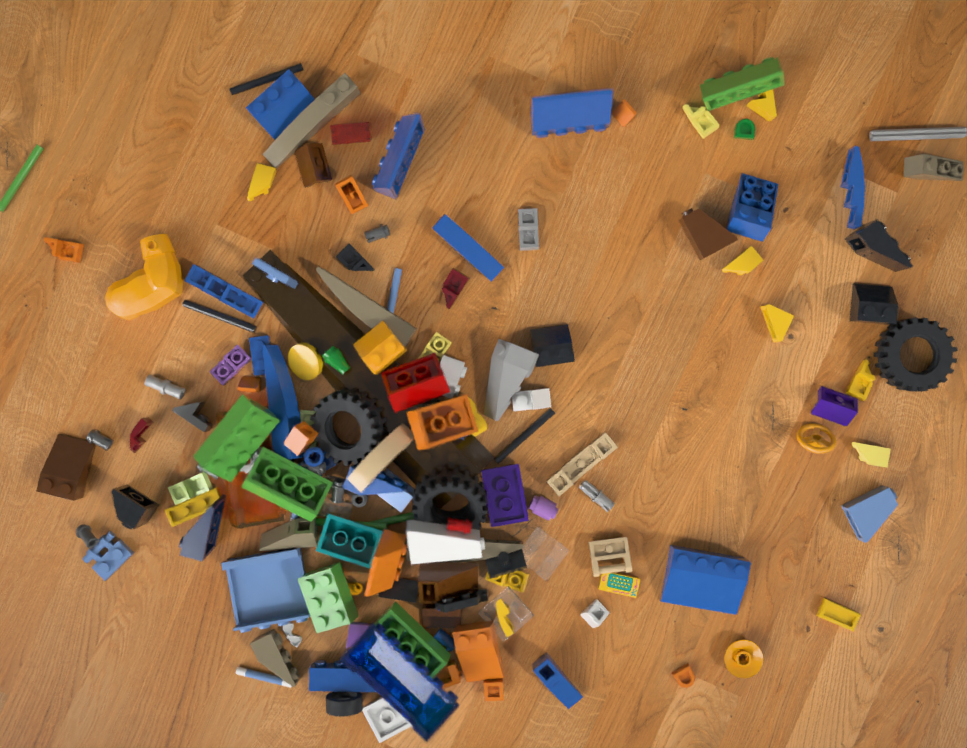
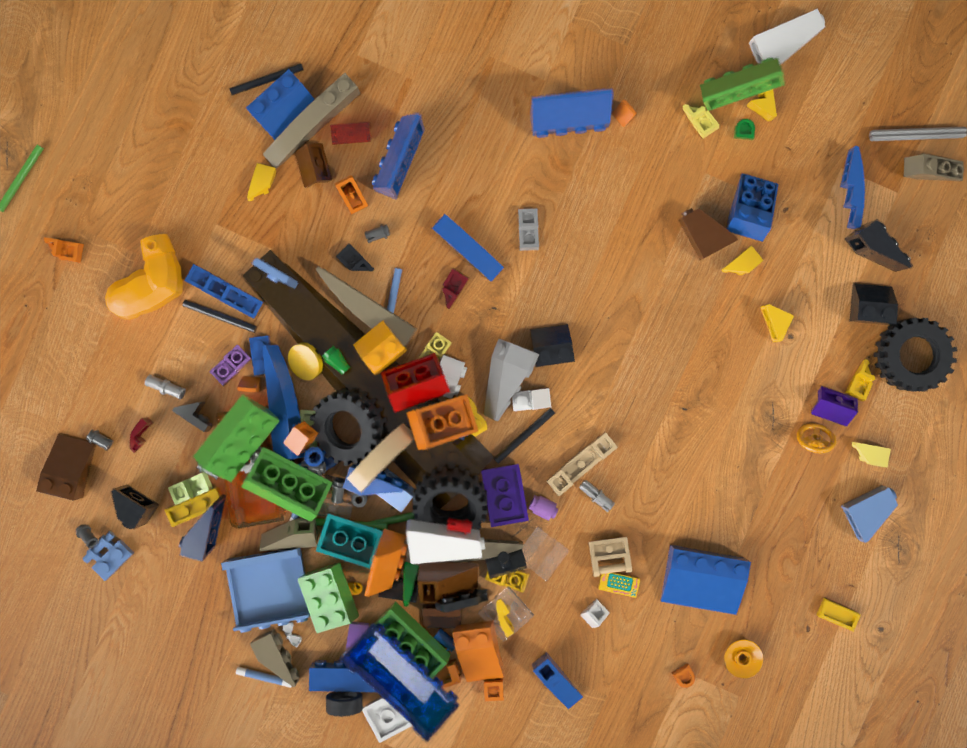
none -> green slope [403,562,419,607]
none -> white slope [749,9,825,65]

